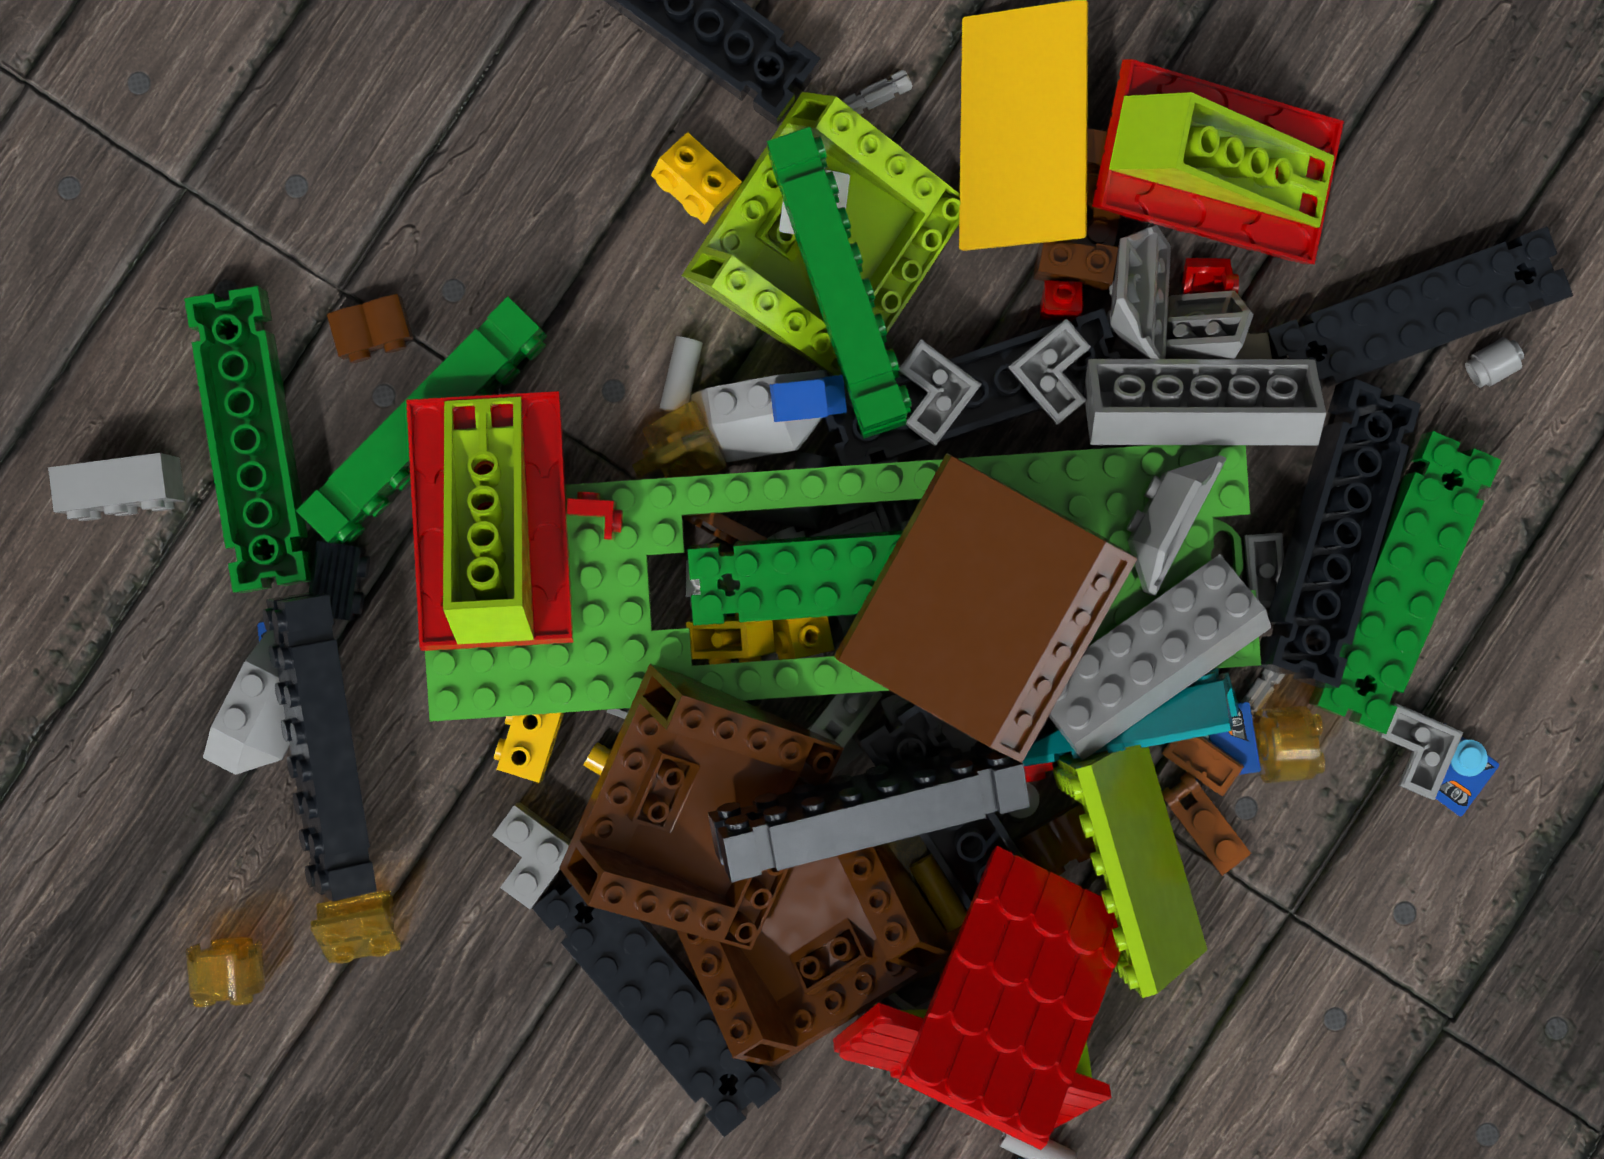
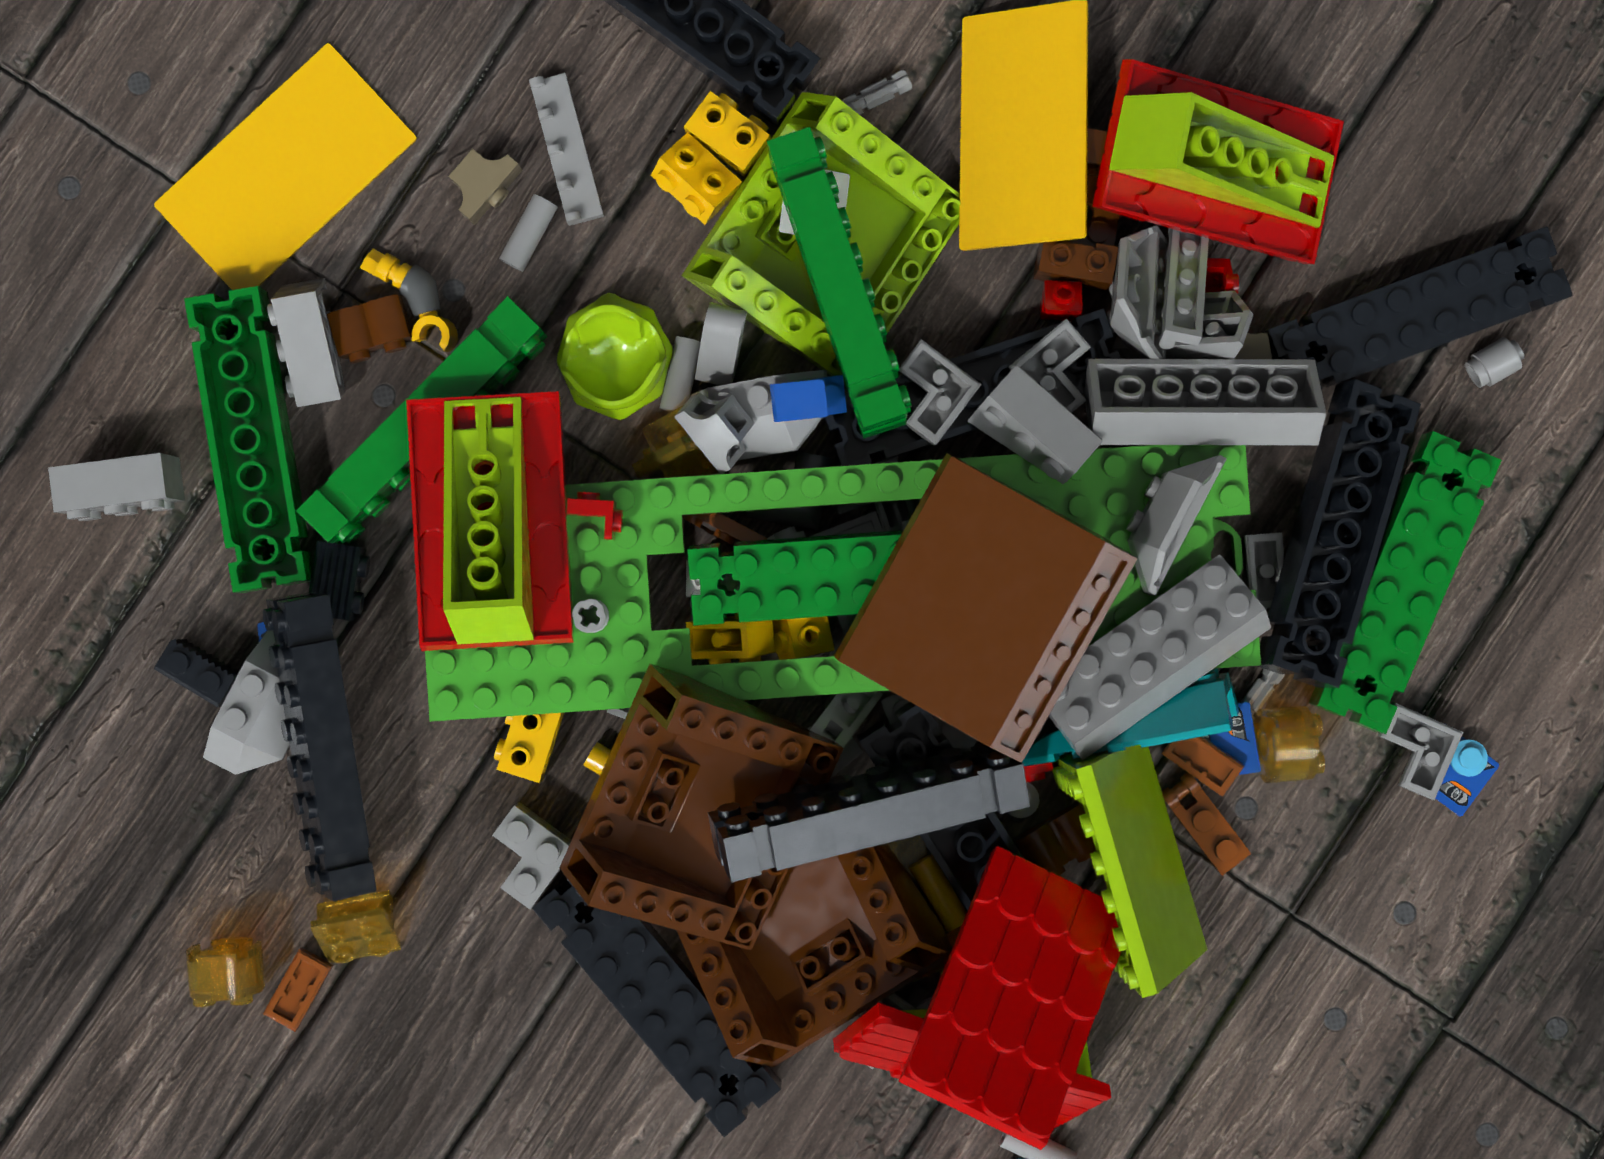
none -> yellow piece [154,43,417,290]
none -> black brick [154,639,238,707]
none -> dark orange plate [263,947,334,1032]
none -> light grey wedge [267,278,345,407]
none -> yellow piece [360,248,458,352]
none -> dark tan brick [448,149,523,225]
none -> light grey piece [499,194,558,272]
none -> light grey hinge [529,73,604,226]
none -> lime piece [557,293,673,420]
none -> light grey bush [572,599,609,633]
none -> light grey brick [674,392,755,474]
none -> yellow brick [684,91,770,177]
none -> light grey beam [695,302,747,386]
none -> light grey wedge [968,365,1103,484]
none -> light grey hinge [1159,228,1209,349]

